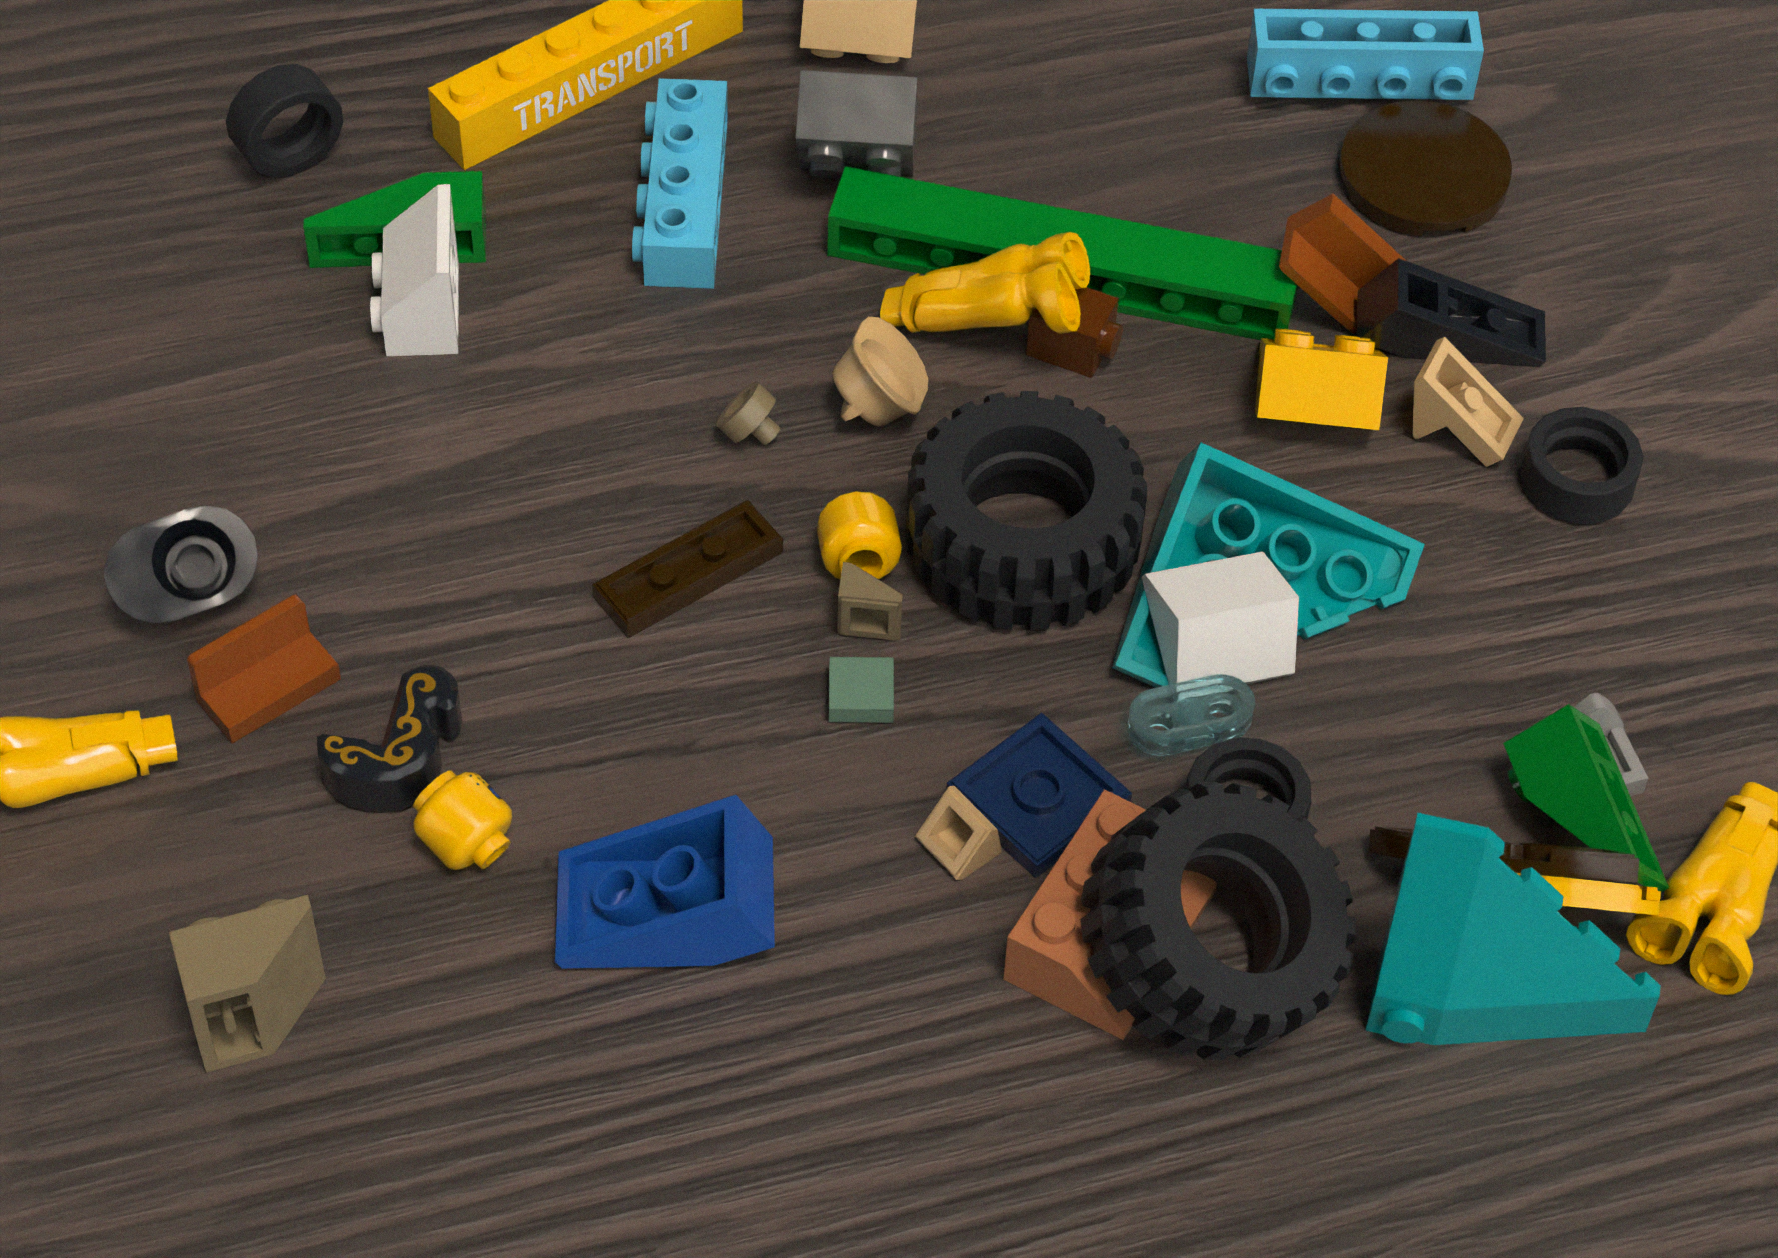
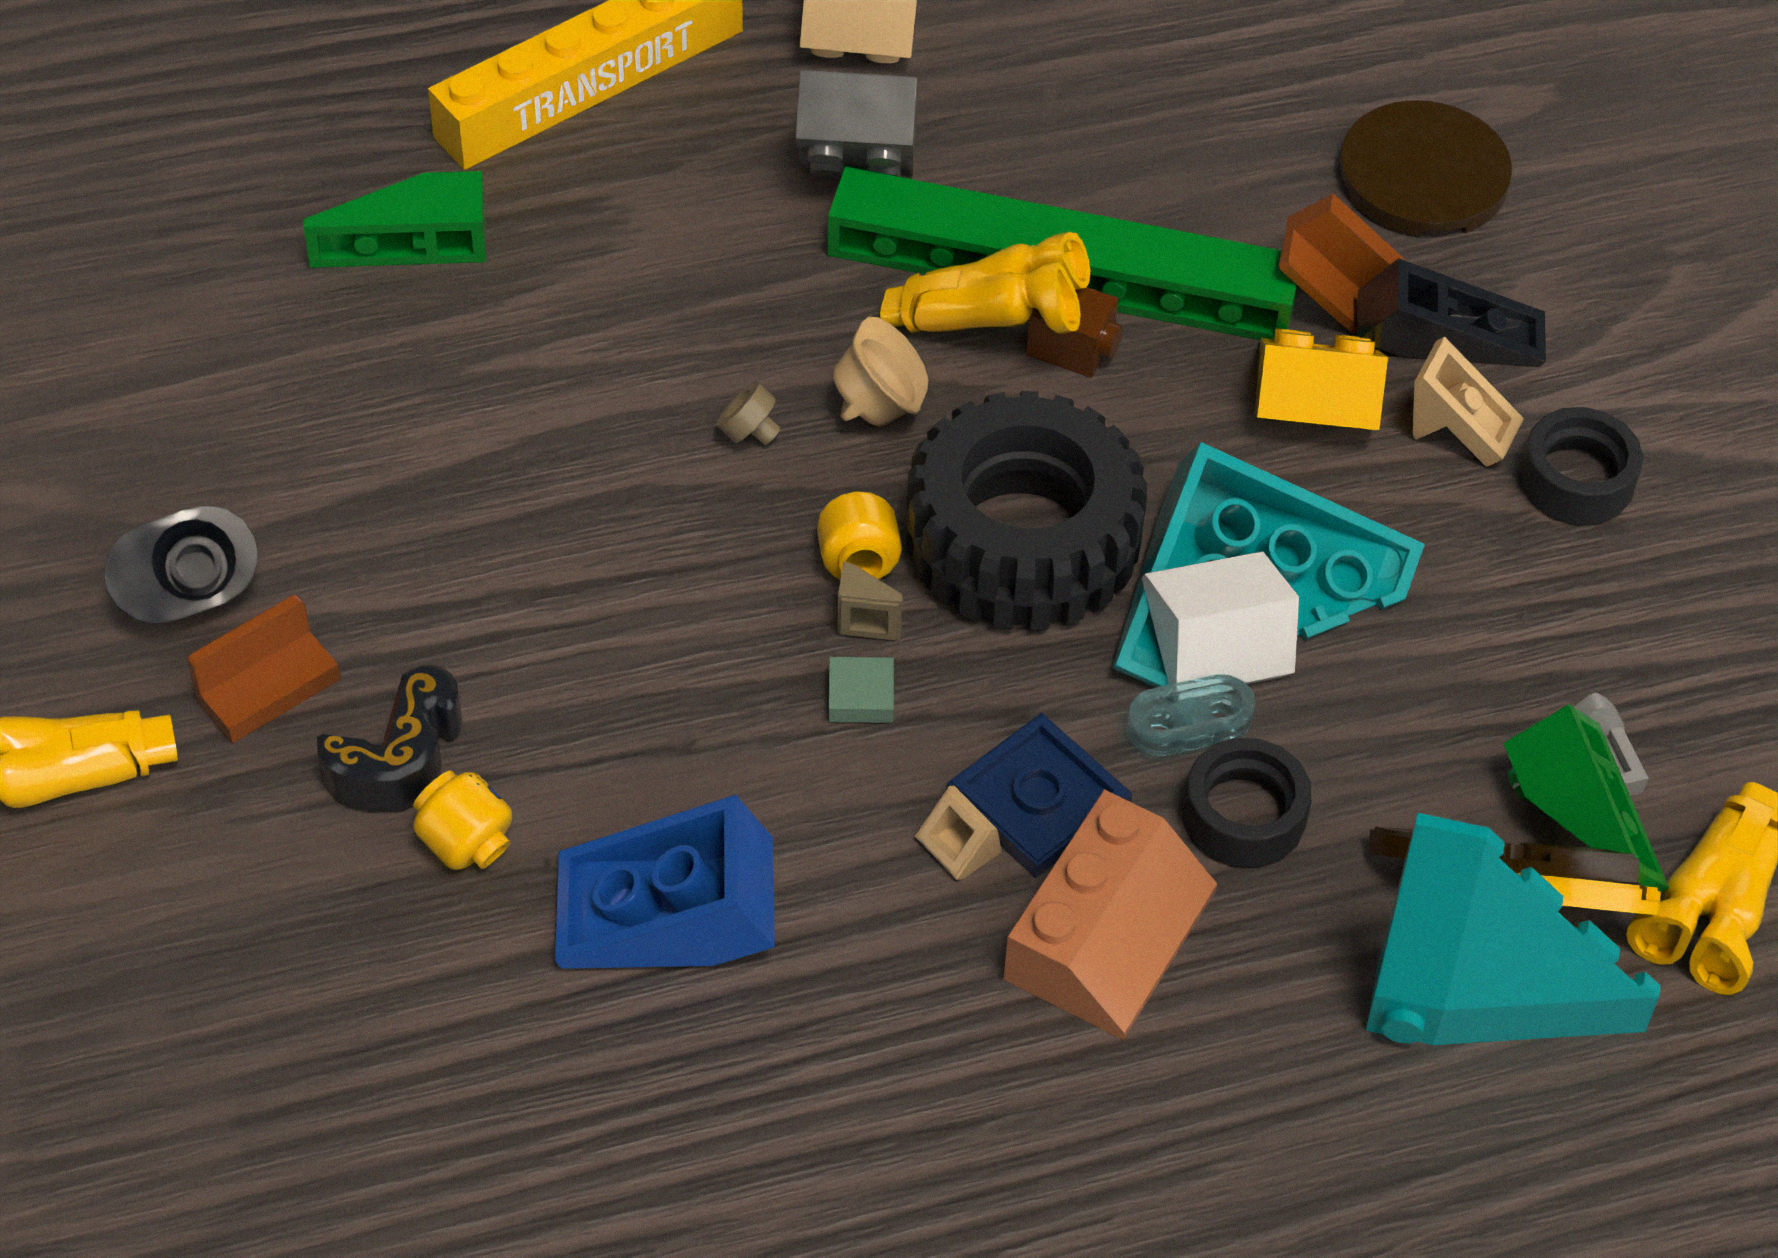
dark tan slope [169,895,326,1073] -> none
black tyre [226,64,344,178] -> none
white slope [370,184,459,356] -> none
dark brown tile [592,499,784,638] -> none
medium azure brick [632,78,728,289] -> none
black tyre [1080,781,1356,1060] -> none
medium azure brick [1247,9,1484,100] -> none

